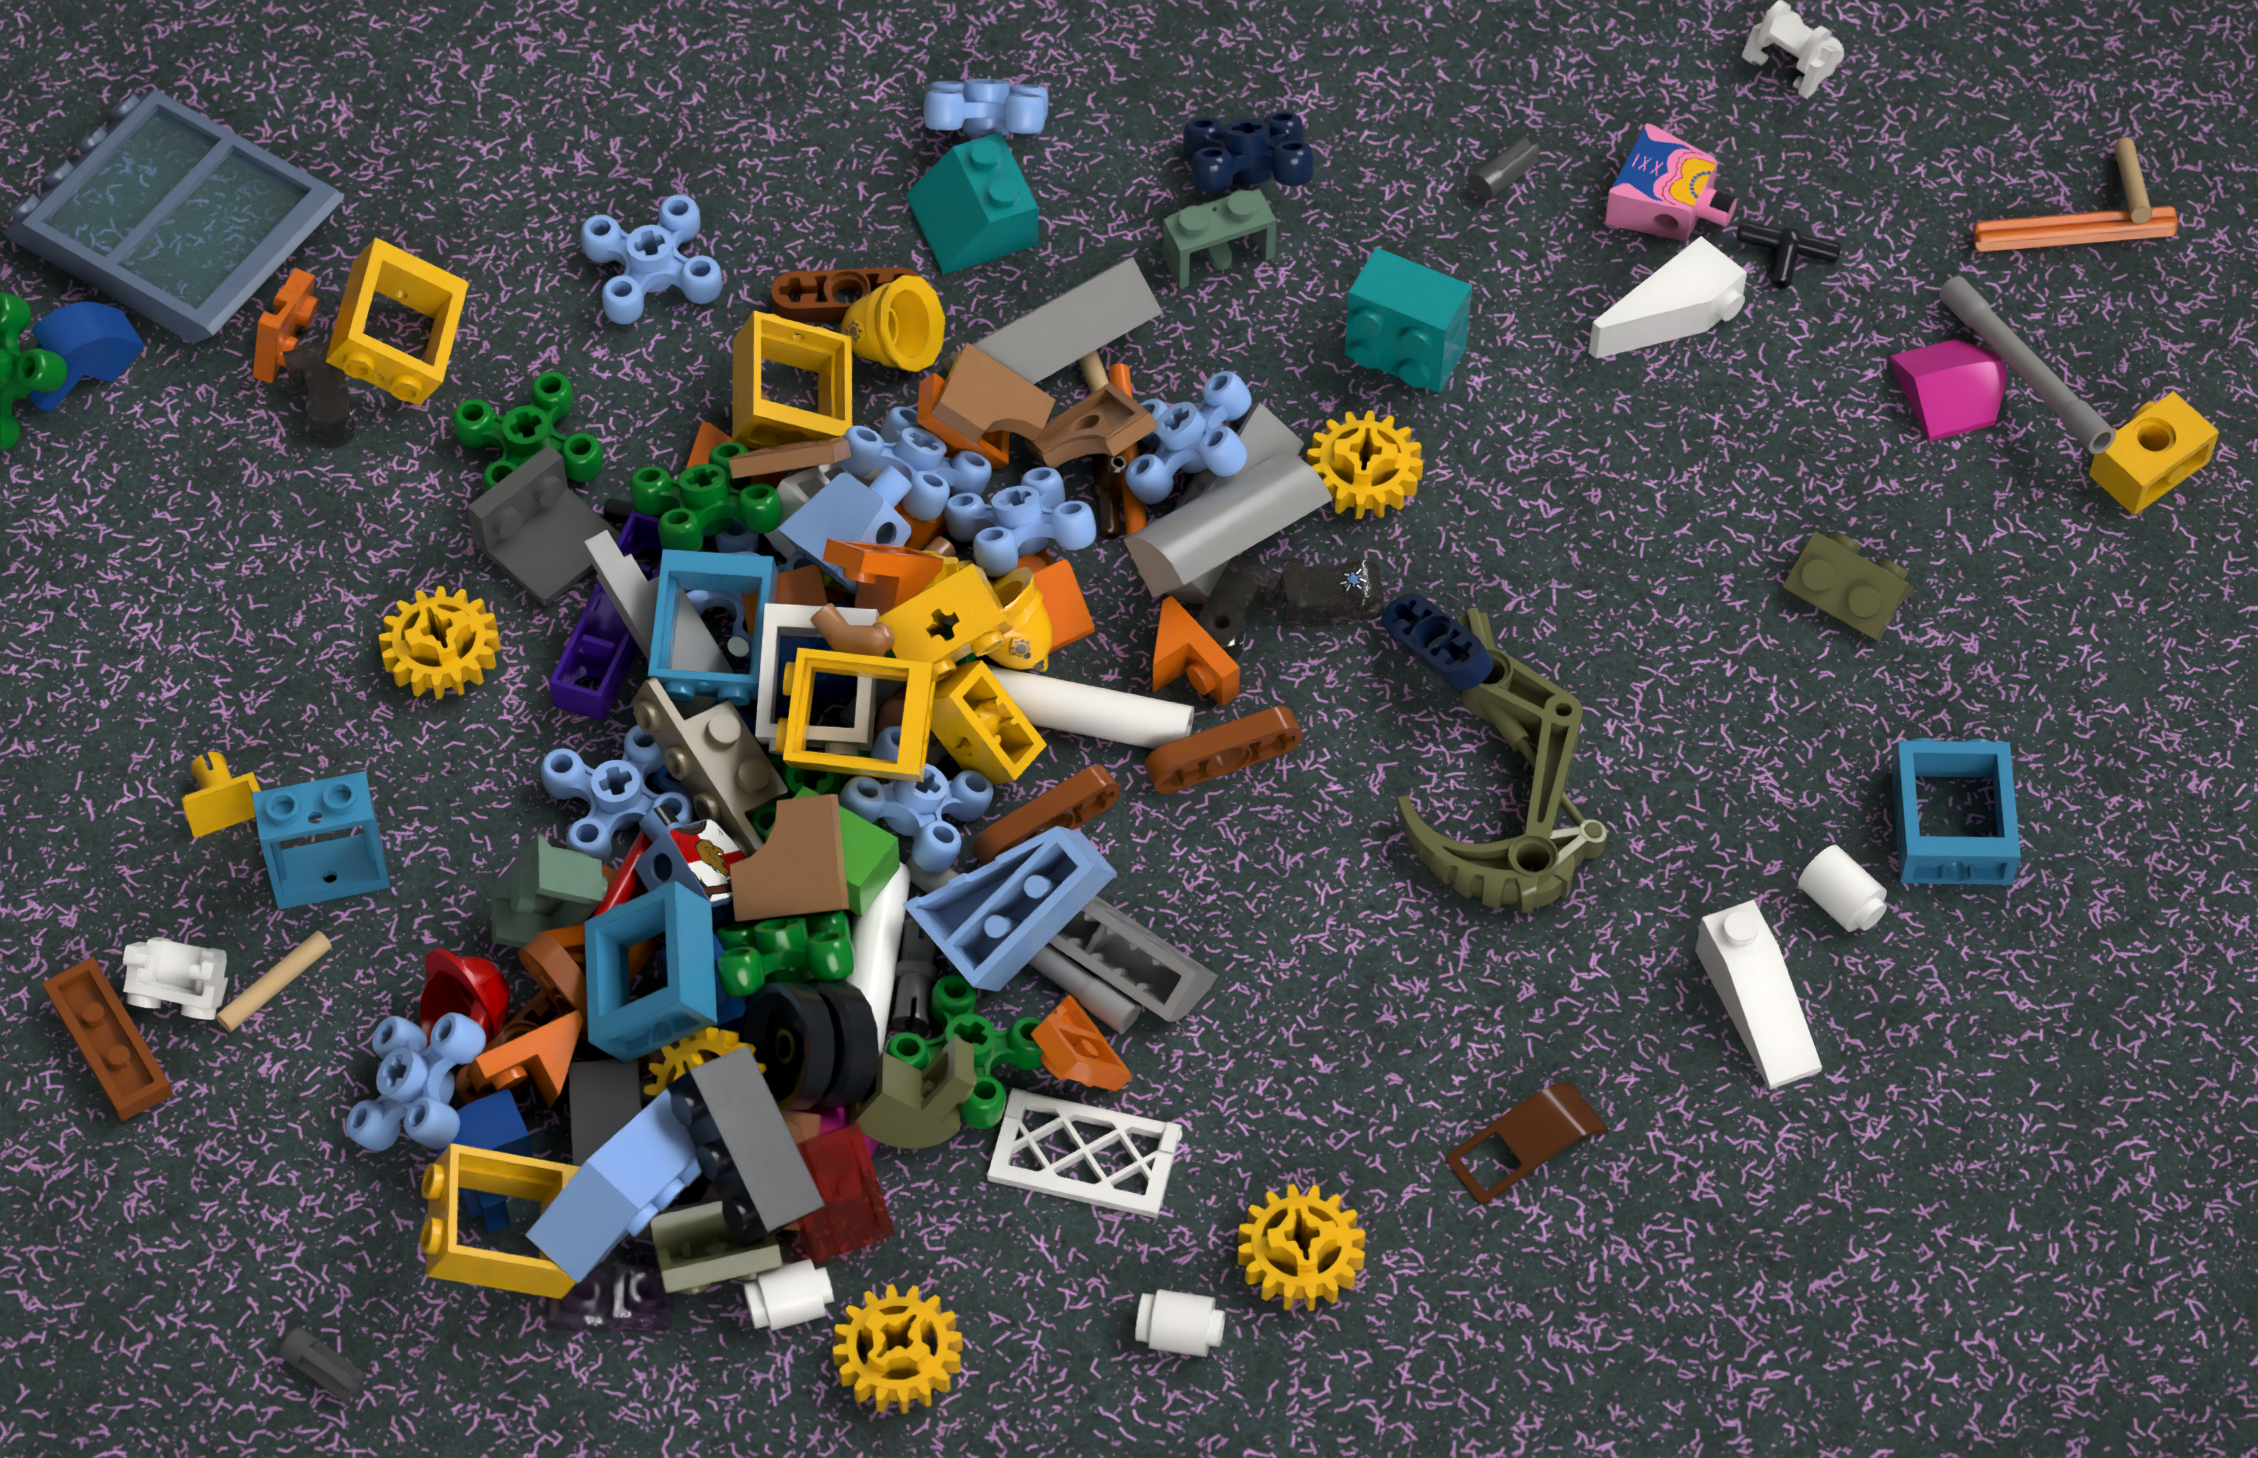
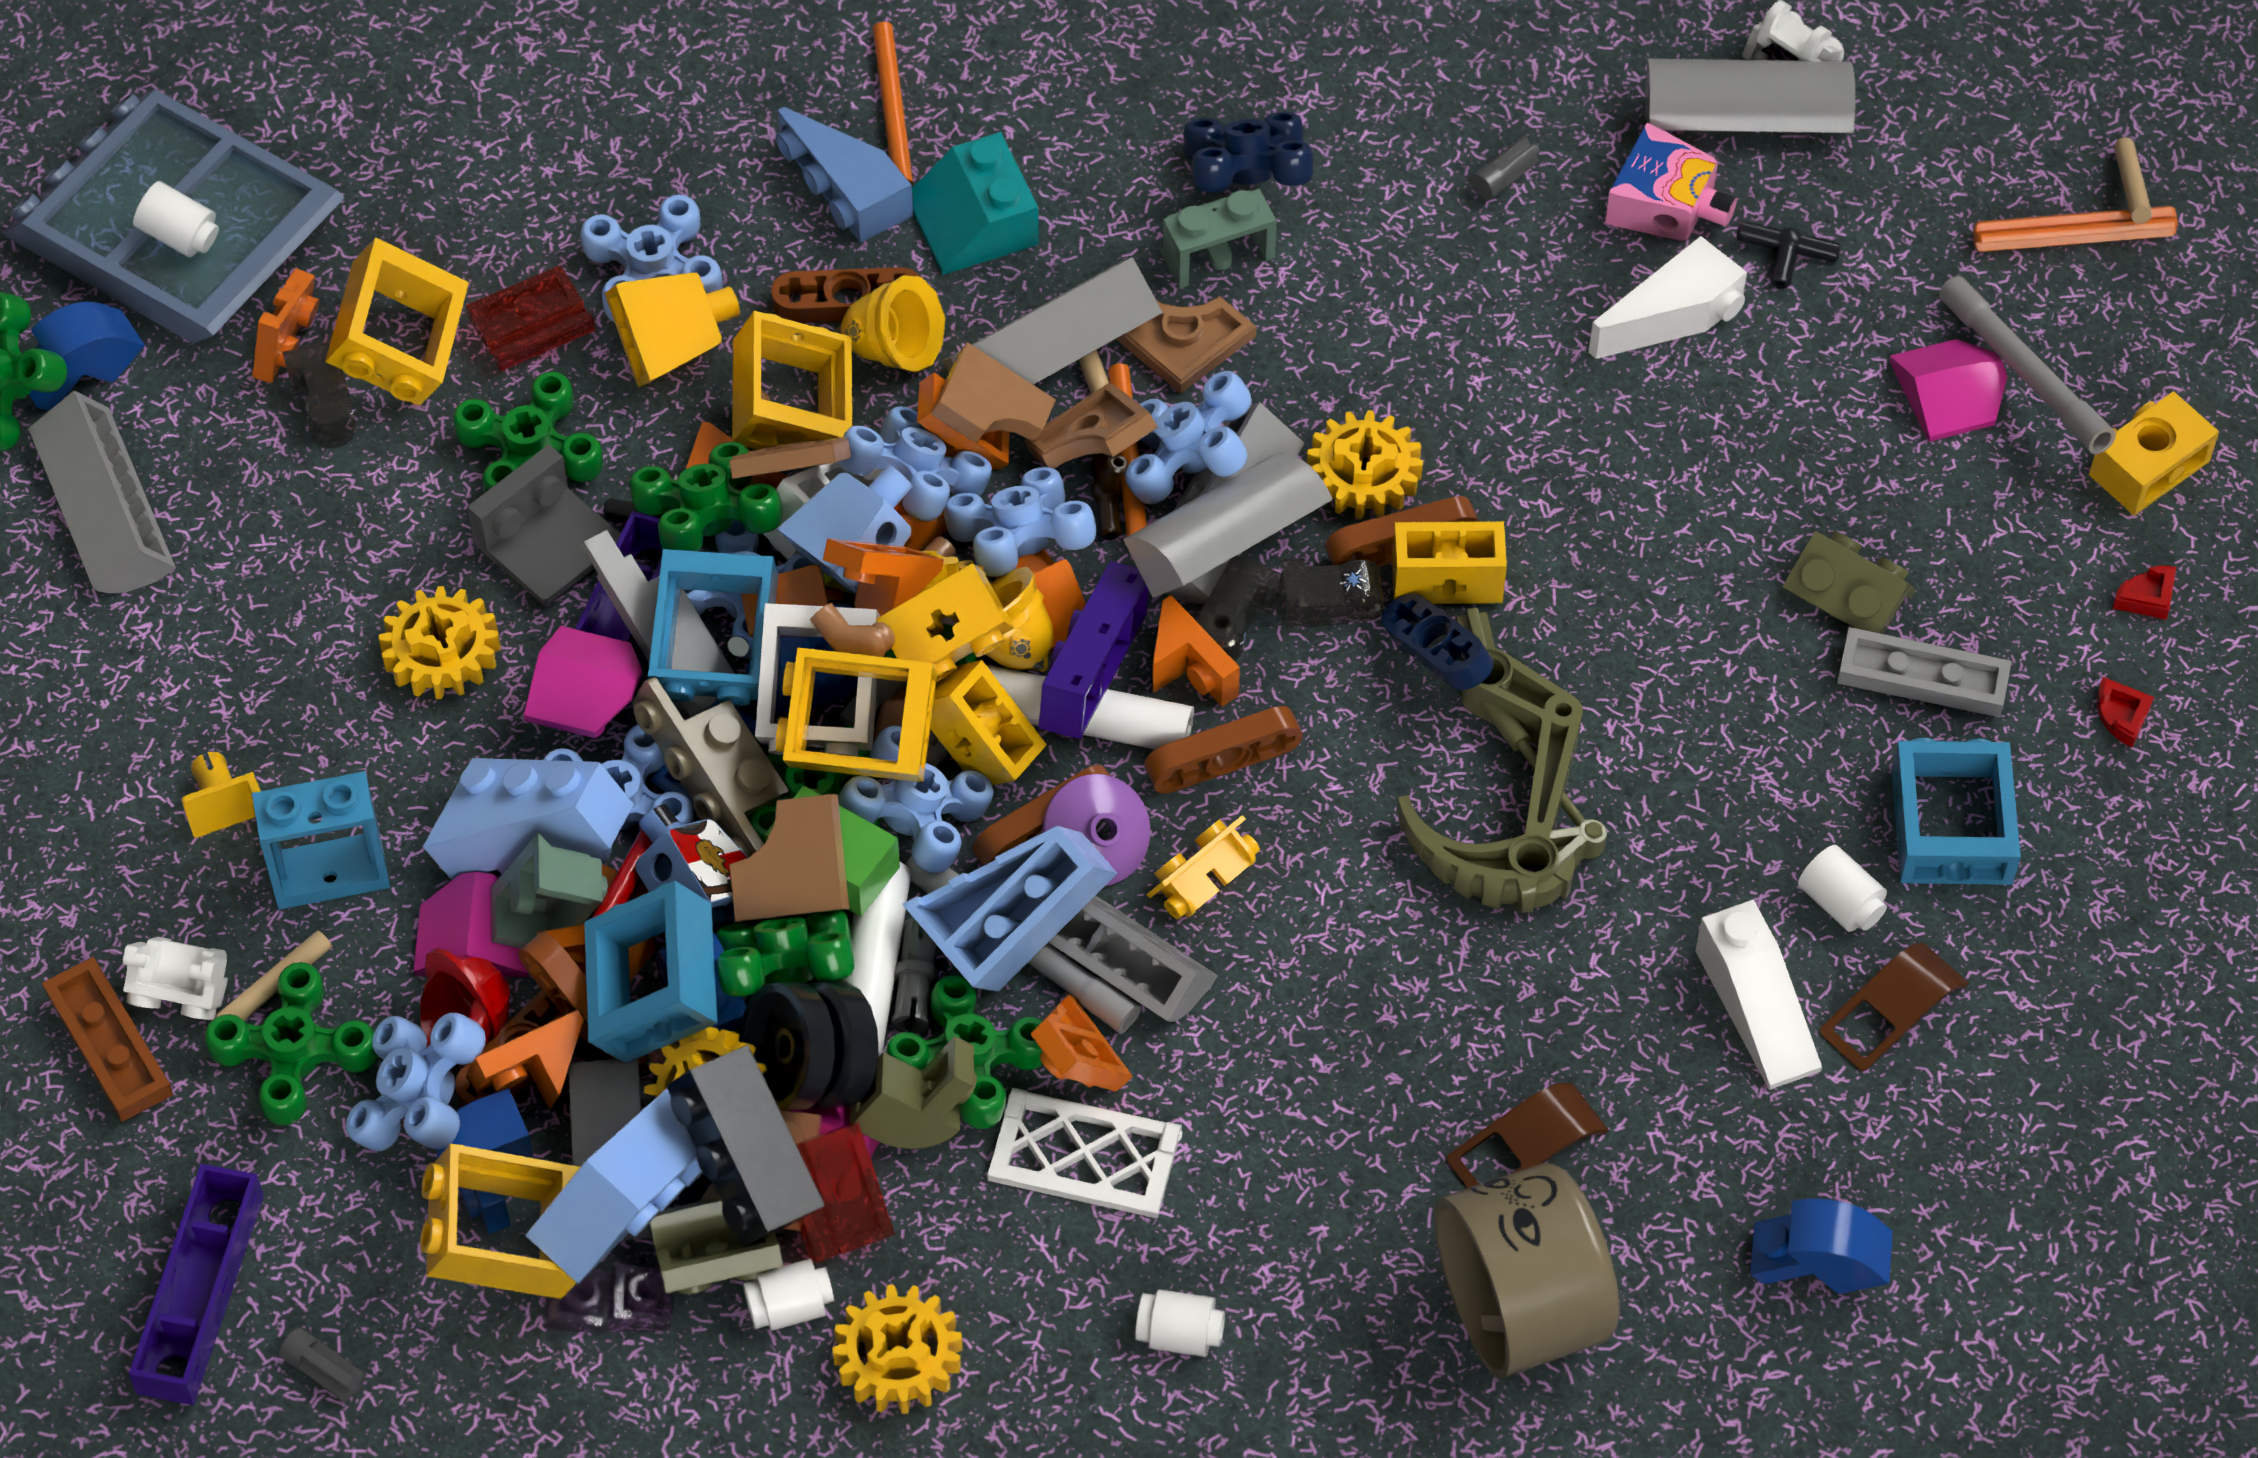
light blue gear [923,79,1048,136] -> none
yellow gear [1238,1184,1365,1311] -> none
teal brick [1344,247,1472,394] -> none
none -> light grey brick [28,390,176,593]
none -> dark purple piece [129,1164,264,1406]
none -> white brick [133,181,219,258]
none -> green gear [205,962,378,1126]
none -> dark pink slope [413,871,528,977]
none -> light blue wedge [423,758,634,880]
none -> clear red plate [466,265,595,371]
none -> dark pink slope [524,626,643,739]
none -> yellow torso [604,273,740,387]
none -> medium blue slope [776,107,913,243]
none -> orange bar [873,22,913,187]
none -> dark purple piece [1038,561,1149,739]
none -> medium lavender dish [1042,774,1150,886]
none -> medium nougat tile [1116,296,1257,394]
none -> yellow hinge [1146,815,1260,919]
none -> dark orange beam [1324,496,1480,575]
none -> yellow brick [1392,521,1507,604]
none -> dark tan piece [1434,1163,1620,1378]
none -> light grey brick [1645,58,1855,133]
none -> blue brick [1750,1199,1893,1294]
none -> reddish brown piece [1820,943,1969,1071]
none -> light grey plate [1837,627,2012,717]
none -> red tile [2097,677,2154,748]
none -> red tile [2112,565,2176,619]

